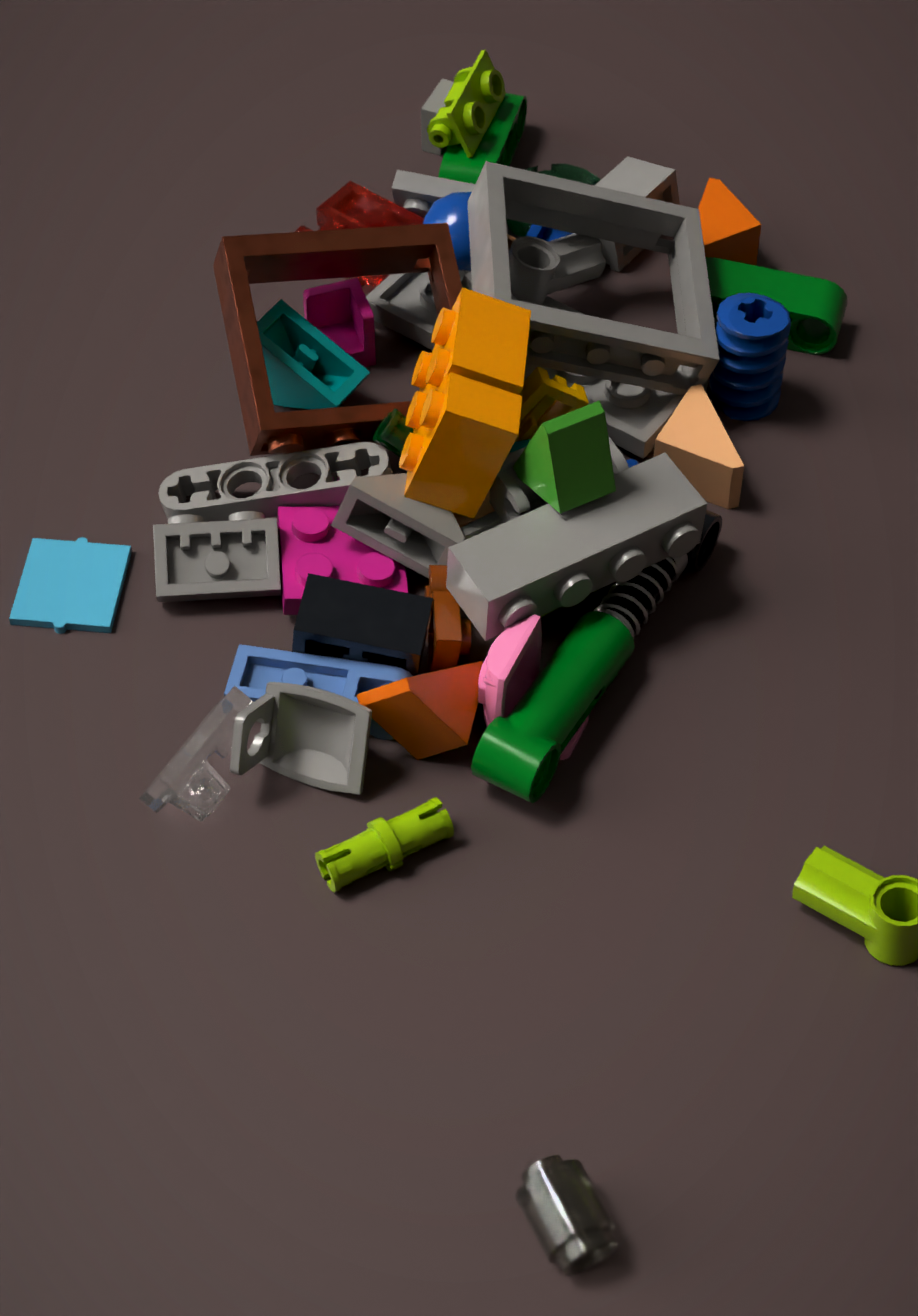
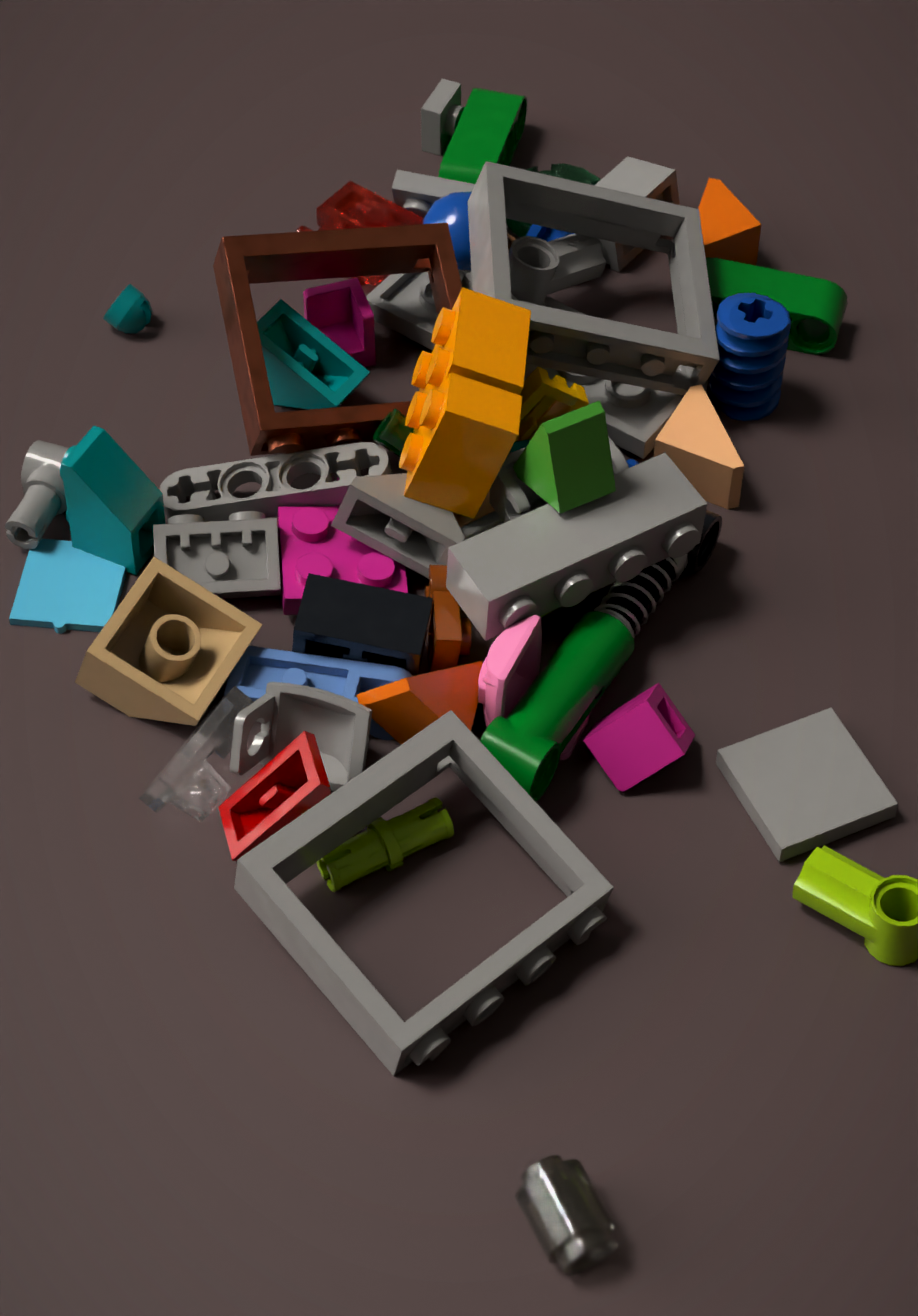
lime hinge [427,50,506,158] -> none
none -> light grey pin [5,440,69,550]
none -> teal slope [60,426,166,575]
none -> tan slope [75,557,263,726]
none -> teal hinge [103,284,153,334]
none -> red slope [218,731,331,862]
none -> light grey window [234,710,614,1076]
none -> dark pink panel [583,682,695,792]
none -> light grey tile [716,707,898,862]

